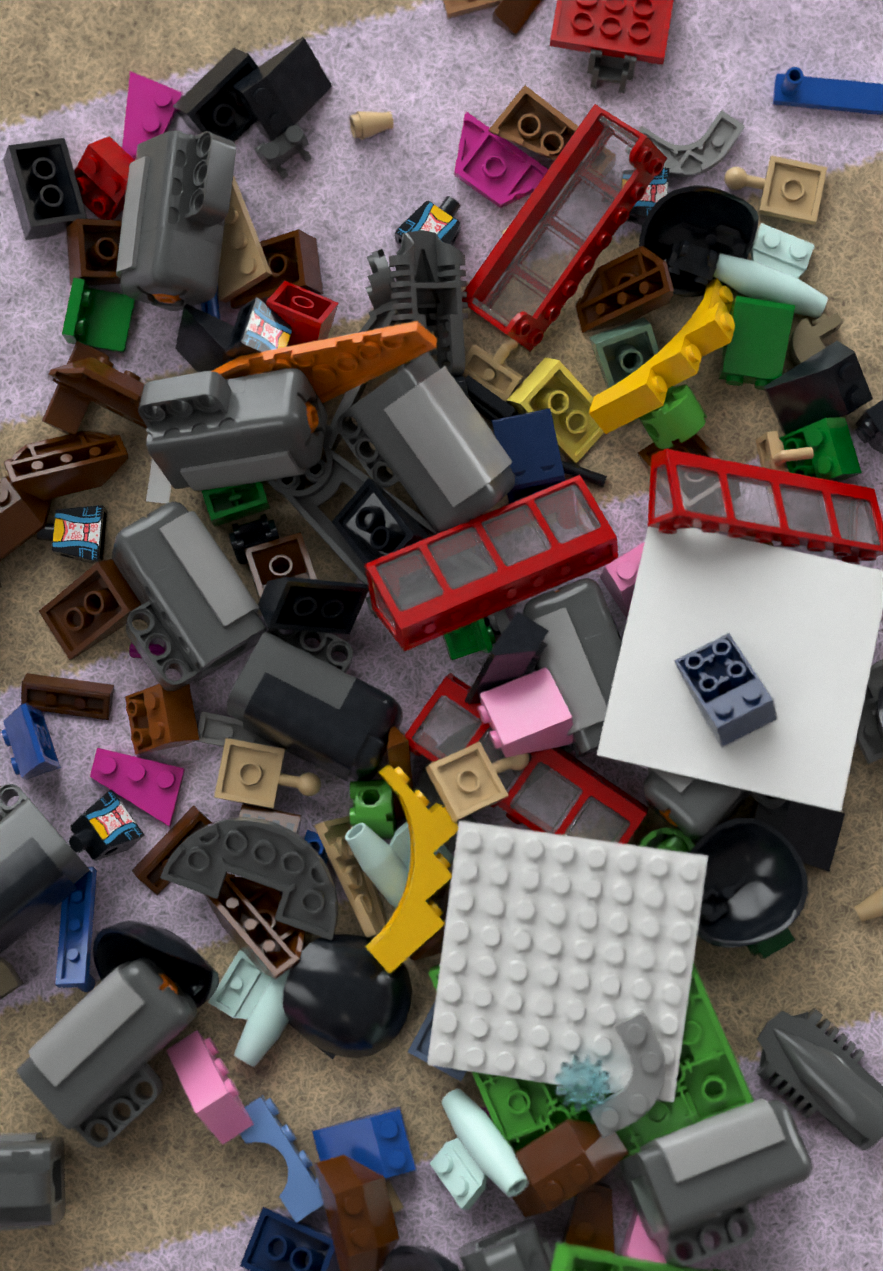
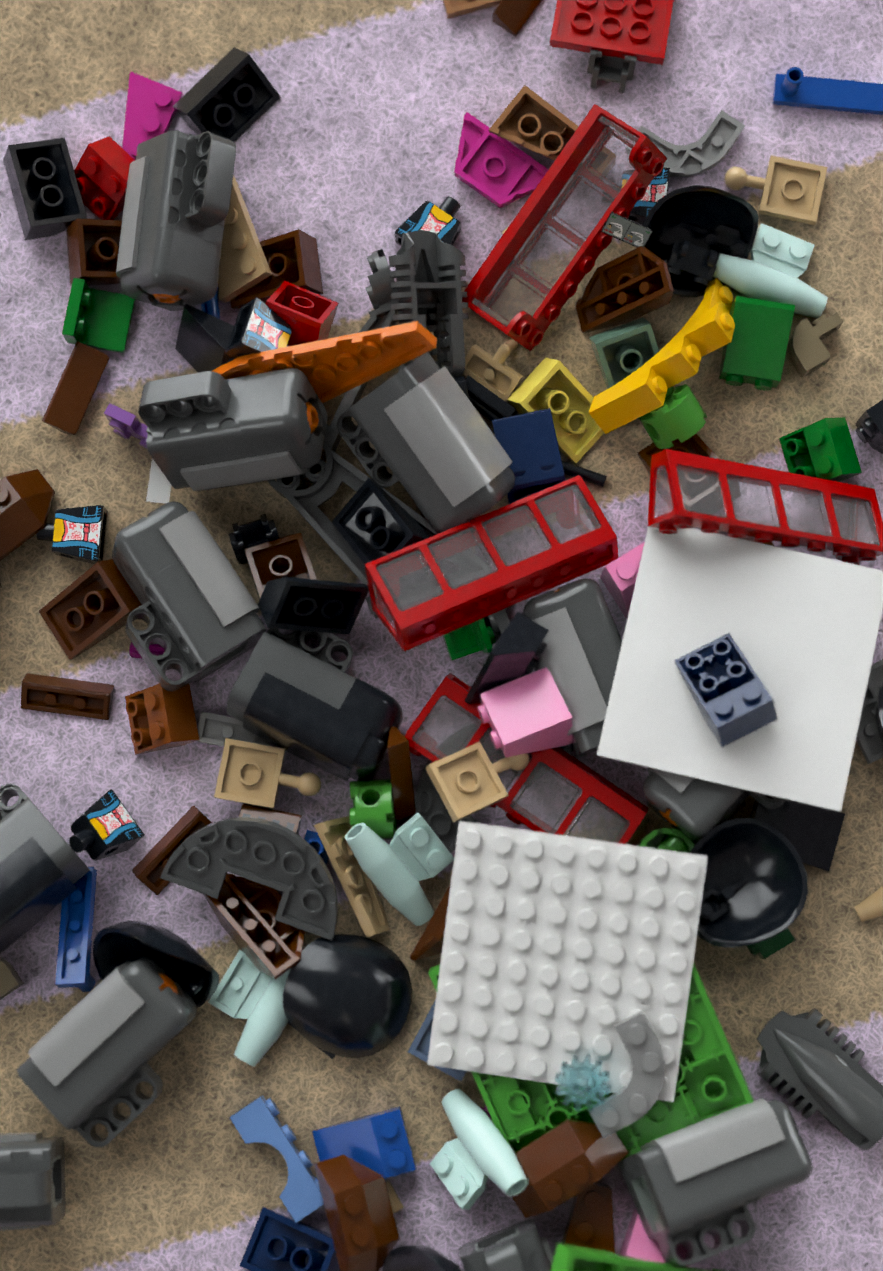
blue slope [2,703,61,780] -> none
reddish brown wedge [4,431,128,500] -> none
reddish brown wedge [47,357,147,429] -> none
dark pink wing [90,748,185,827] -> none
bright pink wedge [166,1030,254,1145] -> none
green slope [202,482,270,527] -> none
black slope [232,37,332,141] -> none
dark grey piece [255,124,312,179] -> none
tan cone [349,111,394,140] -> none
yellow arch [365,765,458,974] -> none
tan plate [756,431,814,496] -> none
black slope [764,341,873,435] -> none
none -> medium lavender plate [104,403,148,448]
none -> light grey sticker [601,212,653,248]

